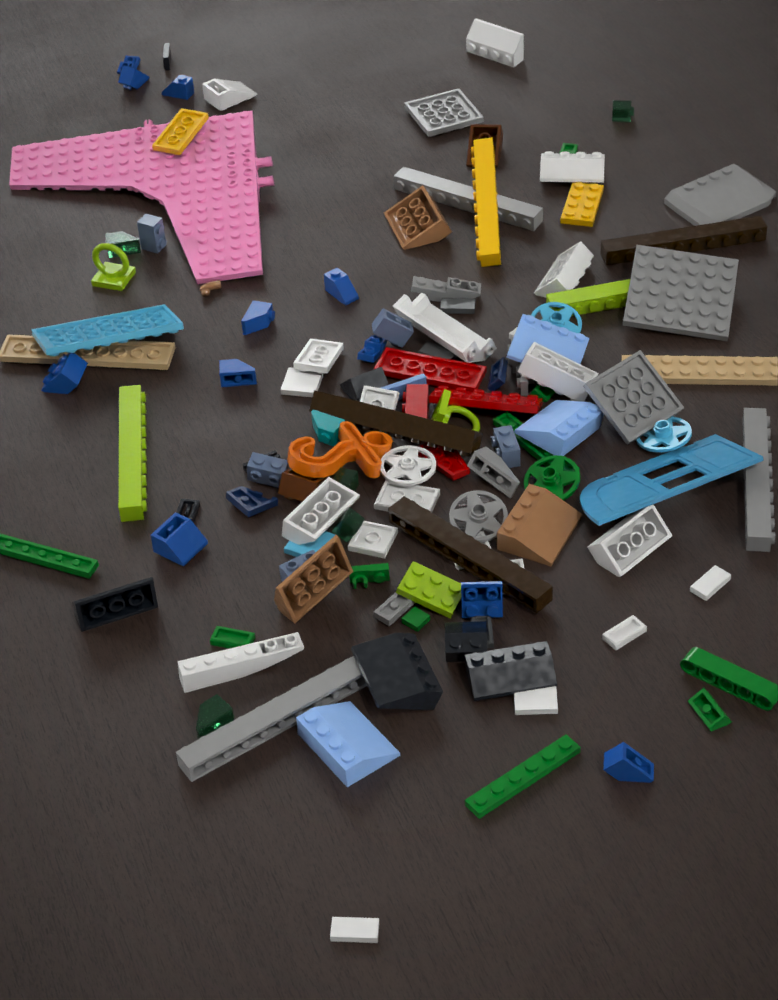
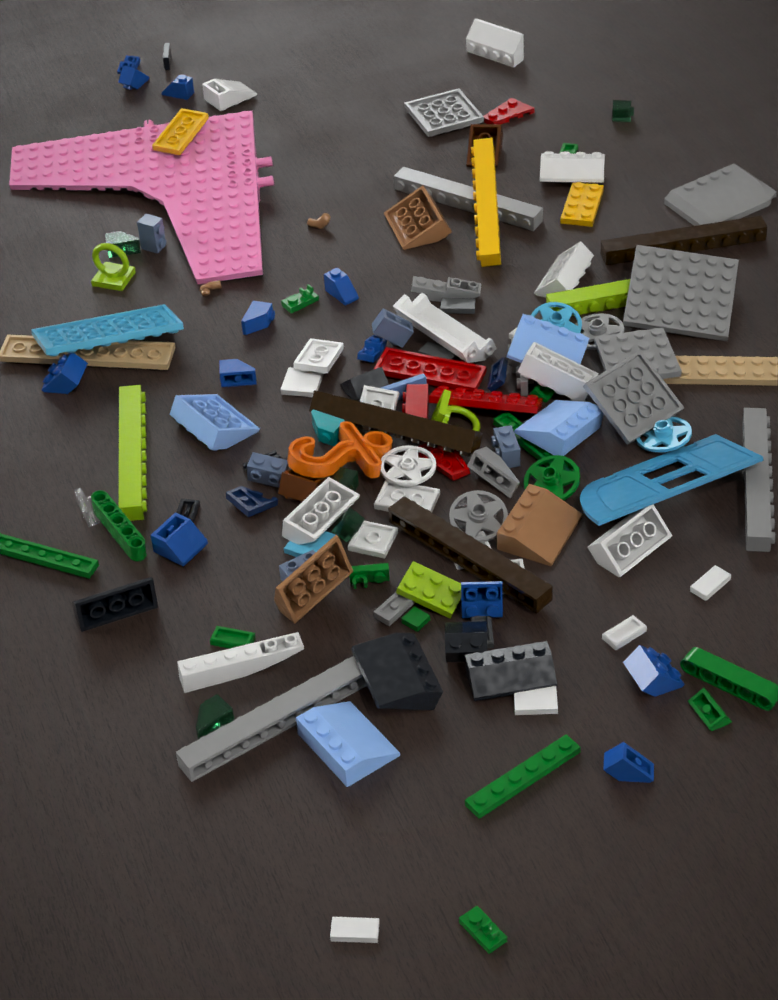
none -> clear panel [74,488,101,527]
none -> green beam [91,490,147,561]
none -> light blue slope [169,394,260,451]
none -> green plate [281,284,319,314]
none -> medium nougat arm [307,213,330,229]
none -> green plate [459,906,507,954]
none -> wing [483,98,535,124]
none -> light grey wheel [575,313,624,350]
none -> light grey plate [594,327,682,379]
none -> blue slope [623,645,685,697]

